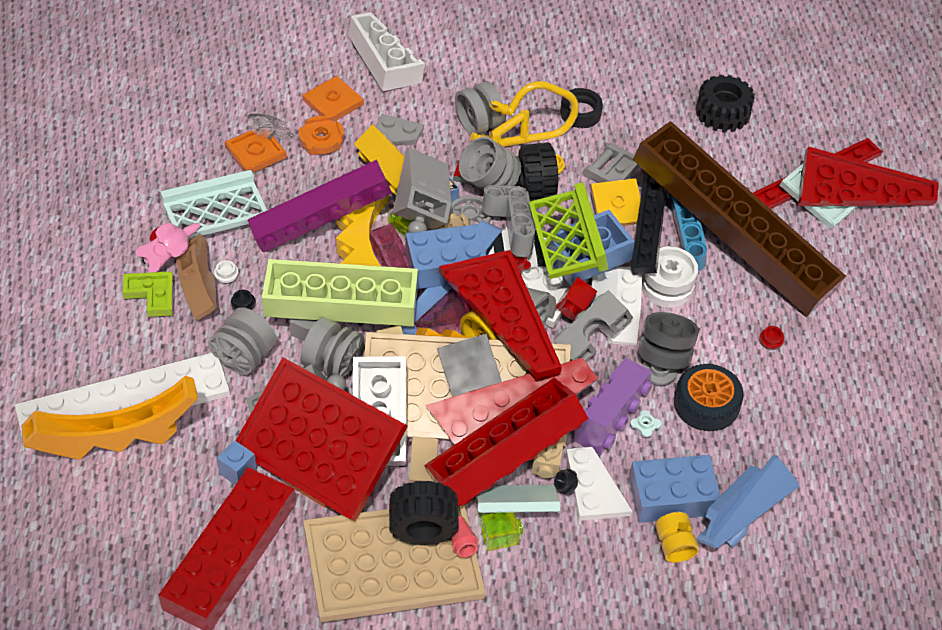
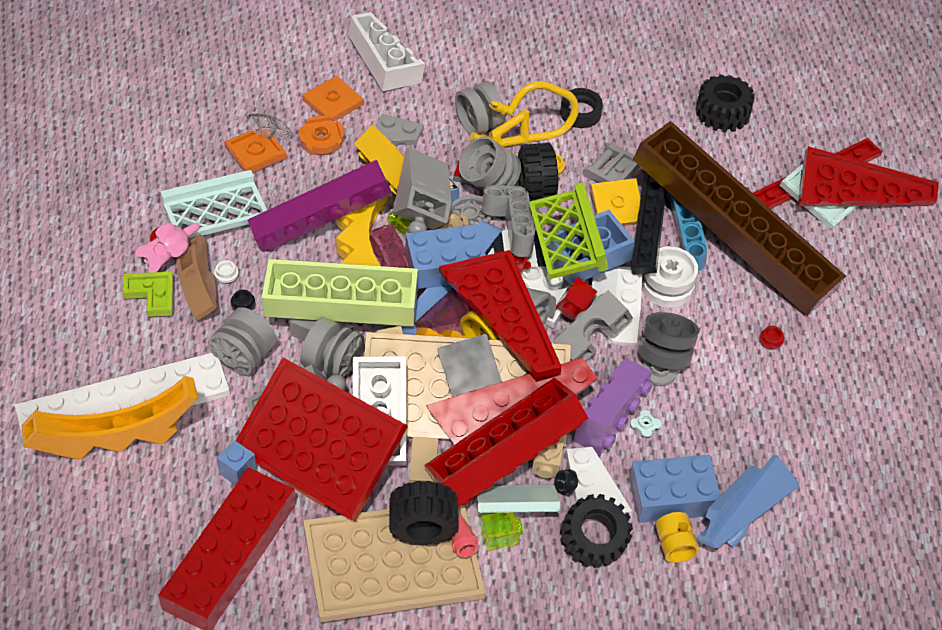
black wheel [674,363,744,431] -> none
none -> black tyre [560,494,633,568]

